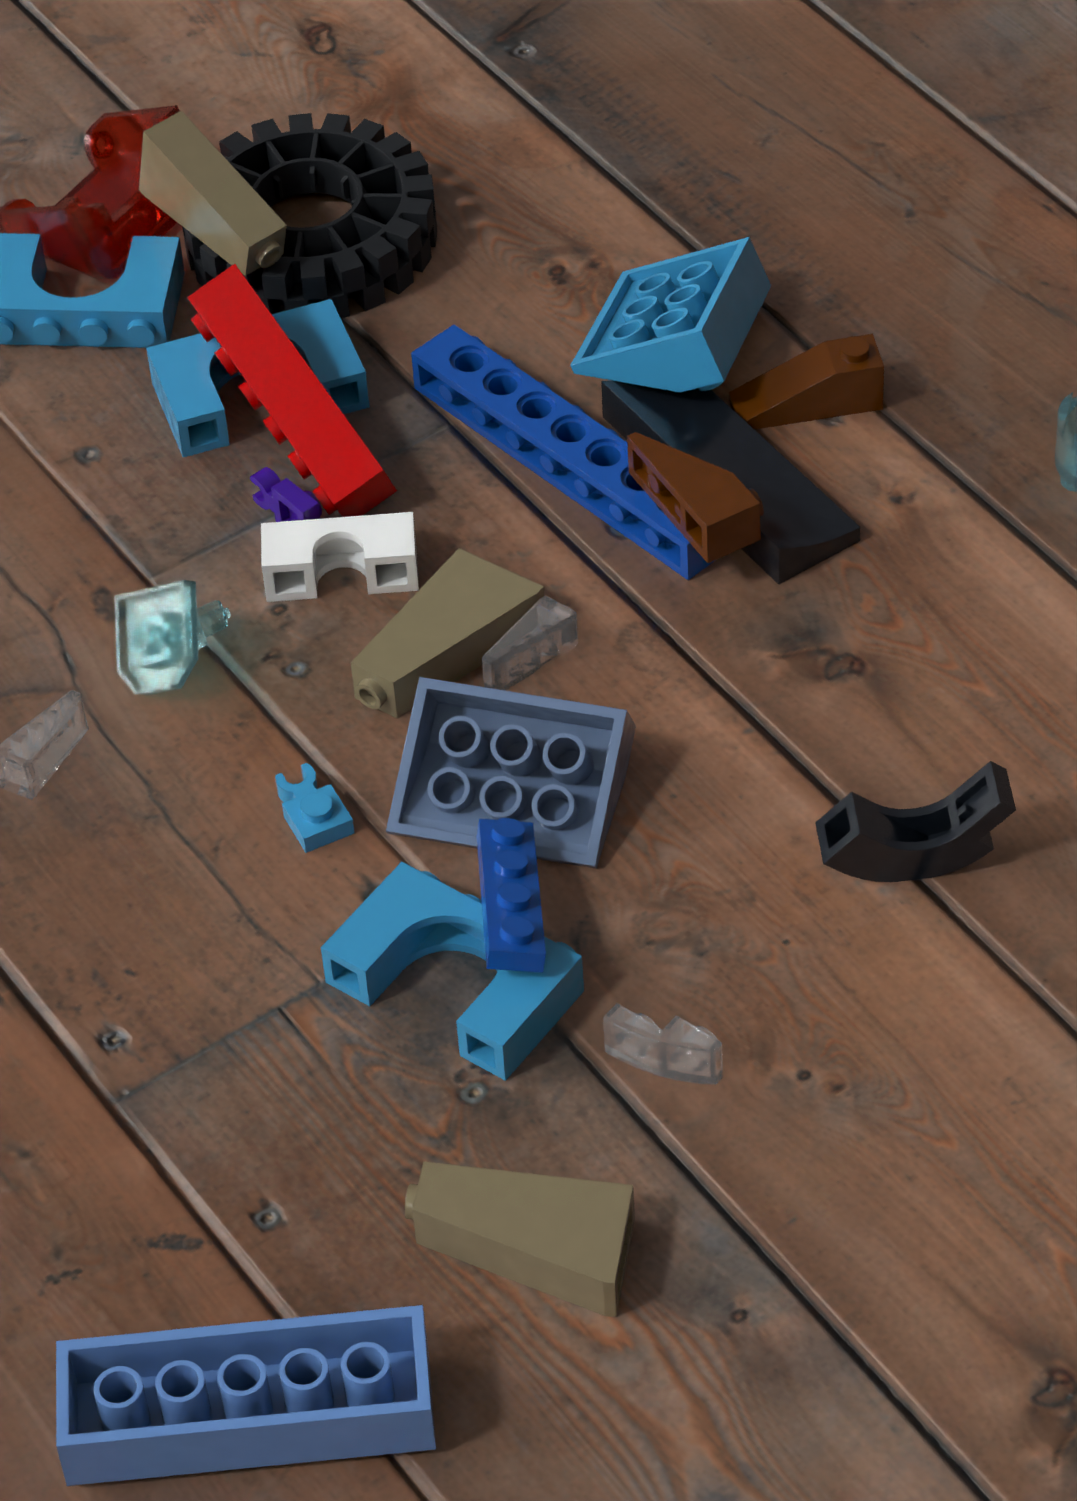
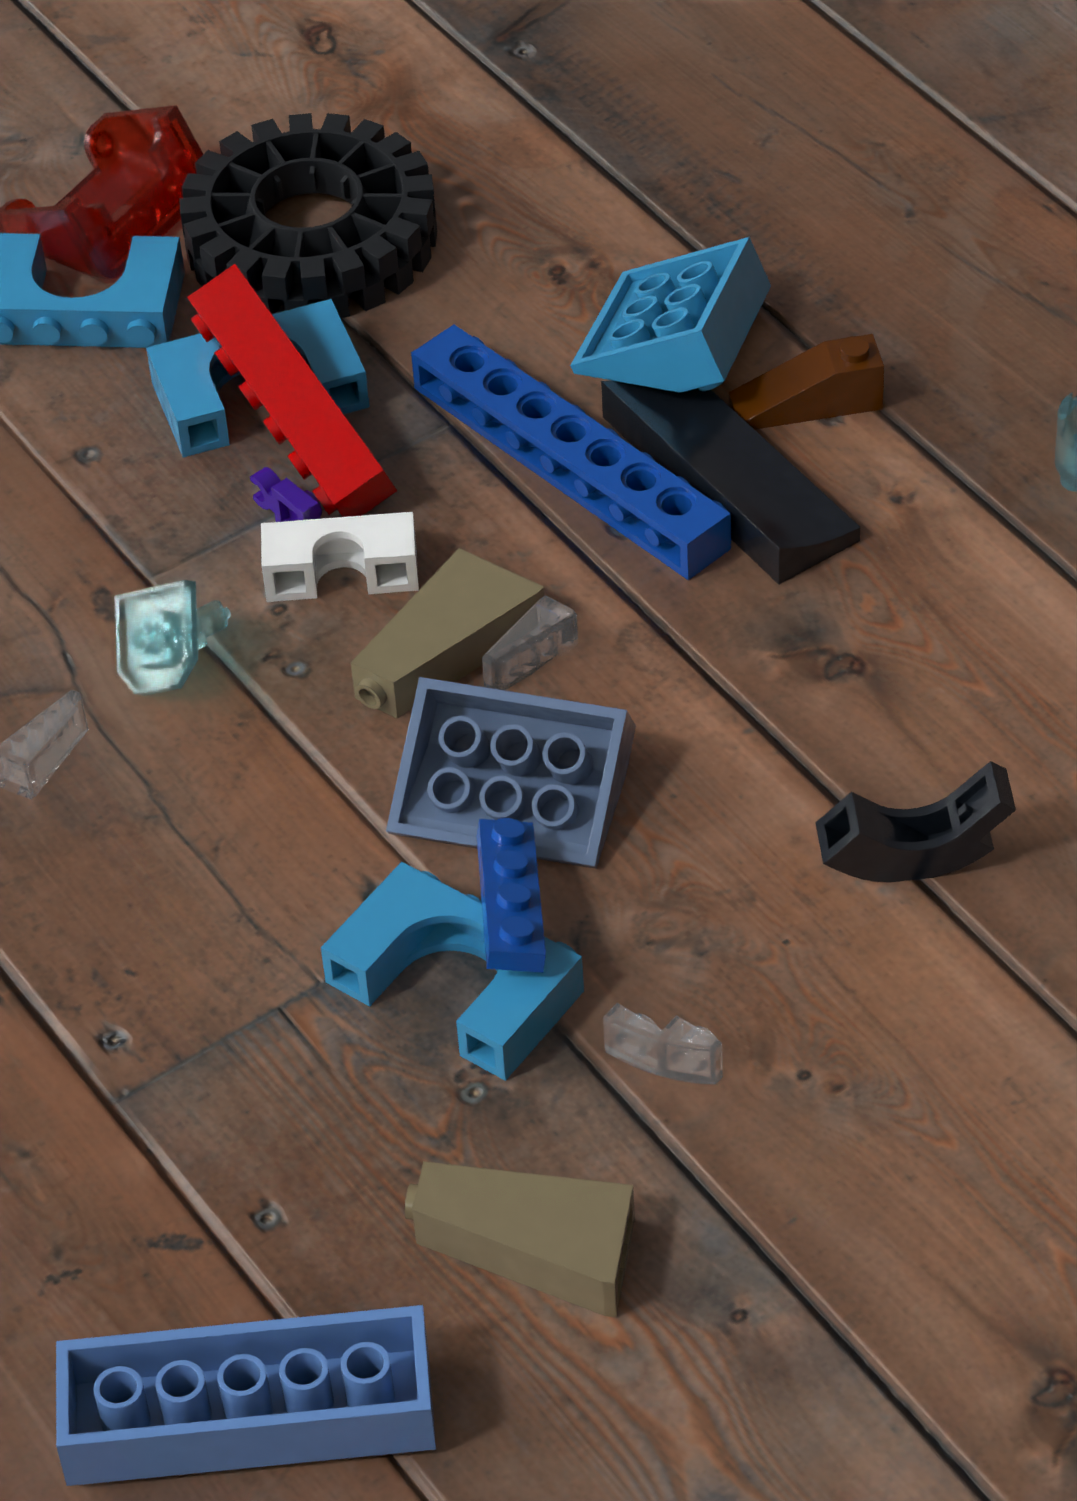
dark tan slope [139,111,287,276] -> none
dark azure plate [275,763,355,853] -> none
reddish brown slope [627,432,764,563] -> none

